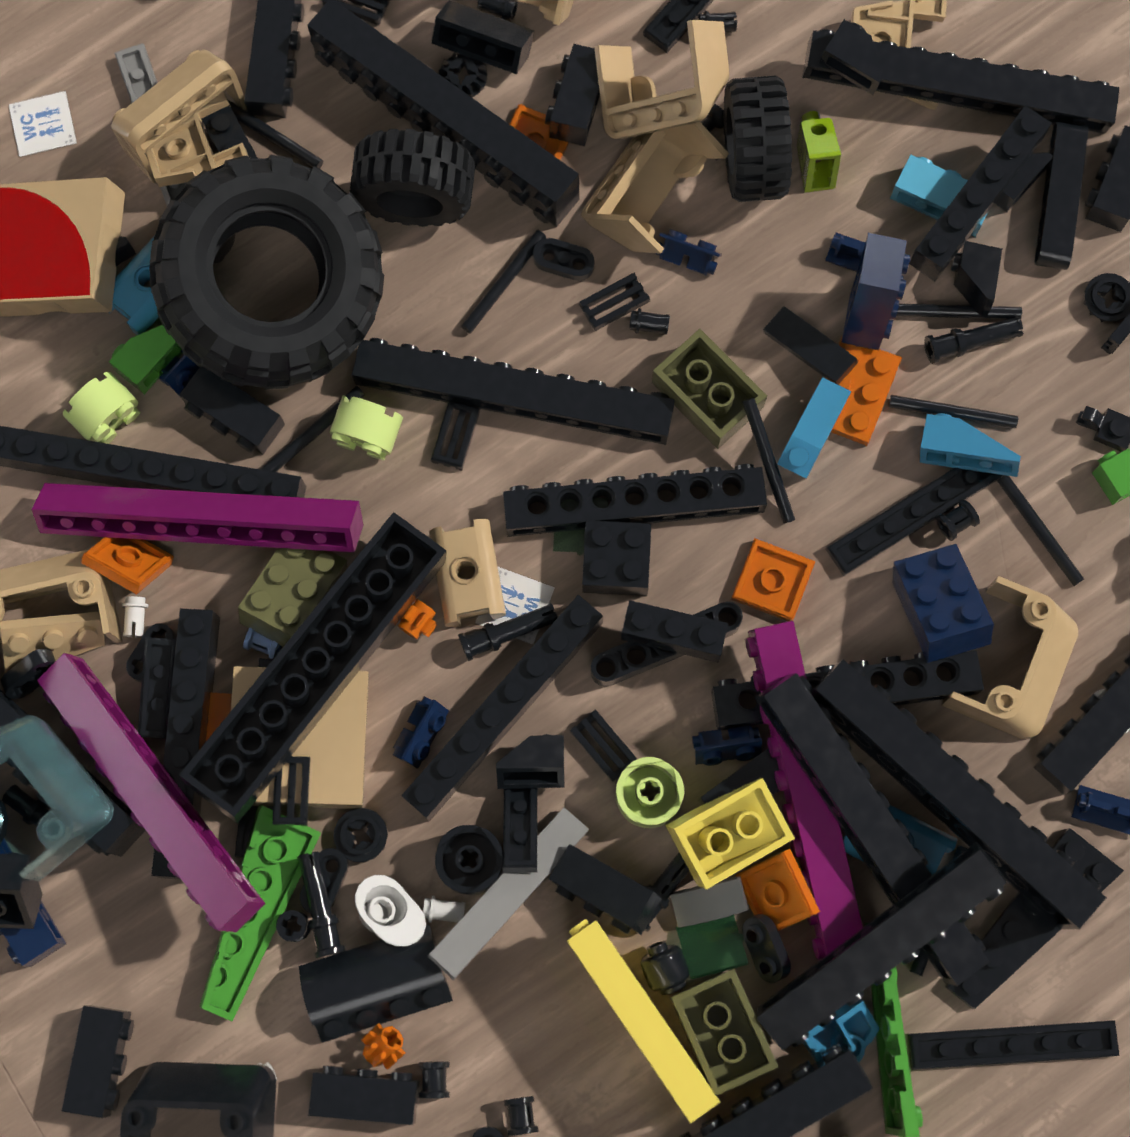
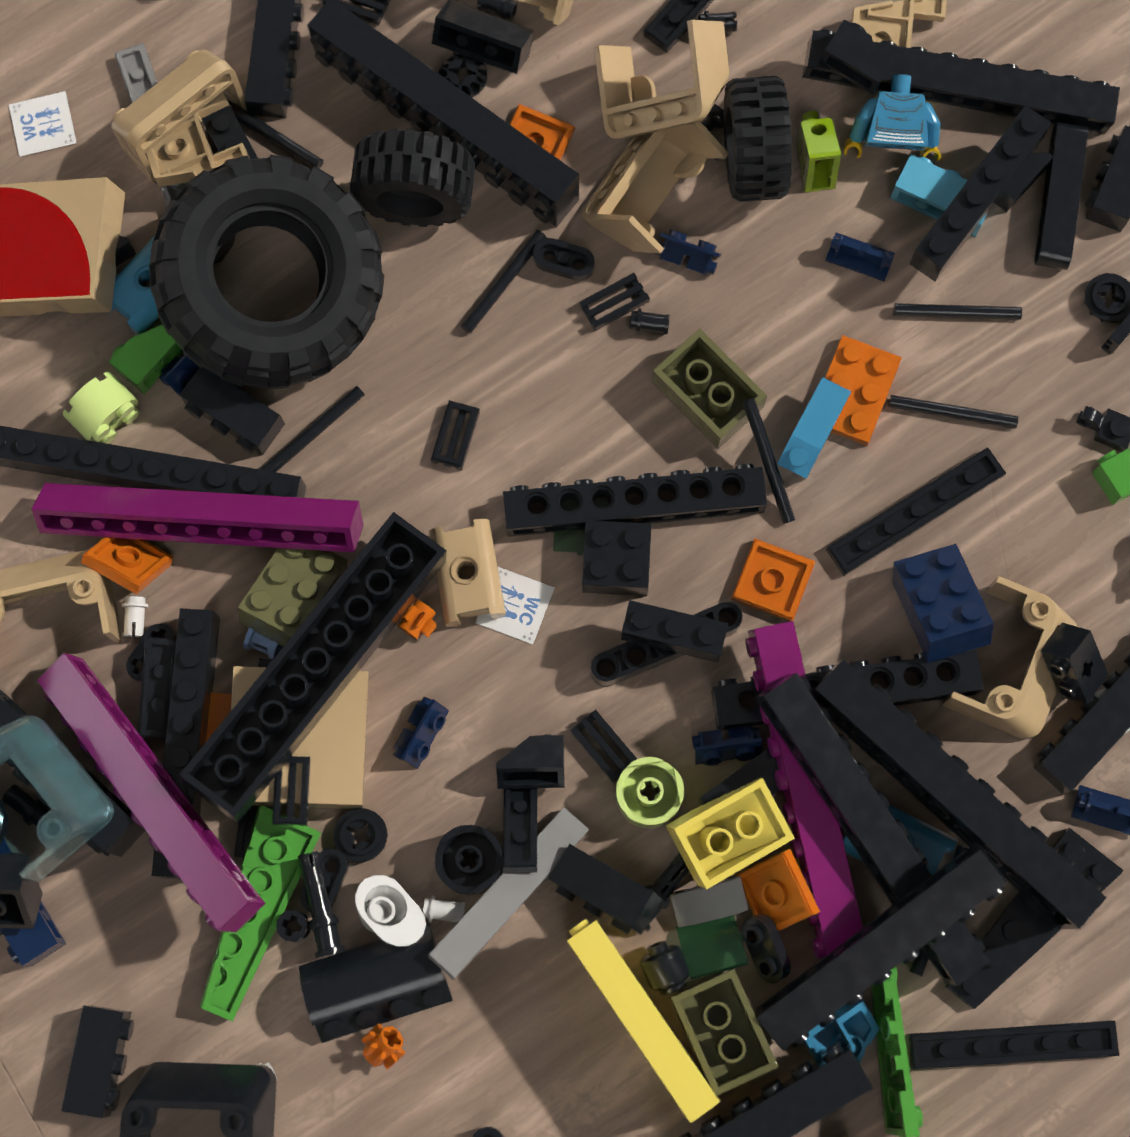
tan wing [0,612,105,673] -> none
black beam [1,649,56,699] -> none
black brick [308,1065,420,1125] -> none
yellowish green brick [329,396,403,460] -> none
black brick [352,338,675,445] -> none
black brick [401,595,603,821] -> none
black bush [419,1061,450,1098] -> none
black pin [458,603,558,661] -> none
black bush [504,1096,539,1136] -> none
black brick [545,43,600,146] -> none
black tile [763,306,858,385] -> none
dark blue brick [841,233,910,350] -> none
dark azure slope [920,413,1021,477] -> none
black pin [924,316,1024,364] -> none
black bush [936,500,980,541] -> none
black slope [950,241,1002,318] -> none
black bar [997,475,1084,586] -> none
none -> dark azure torso [844,74,941,162]
none -> black brick [1041,623,1108,703]

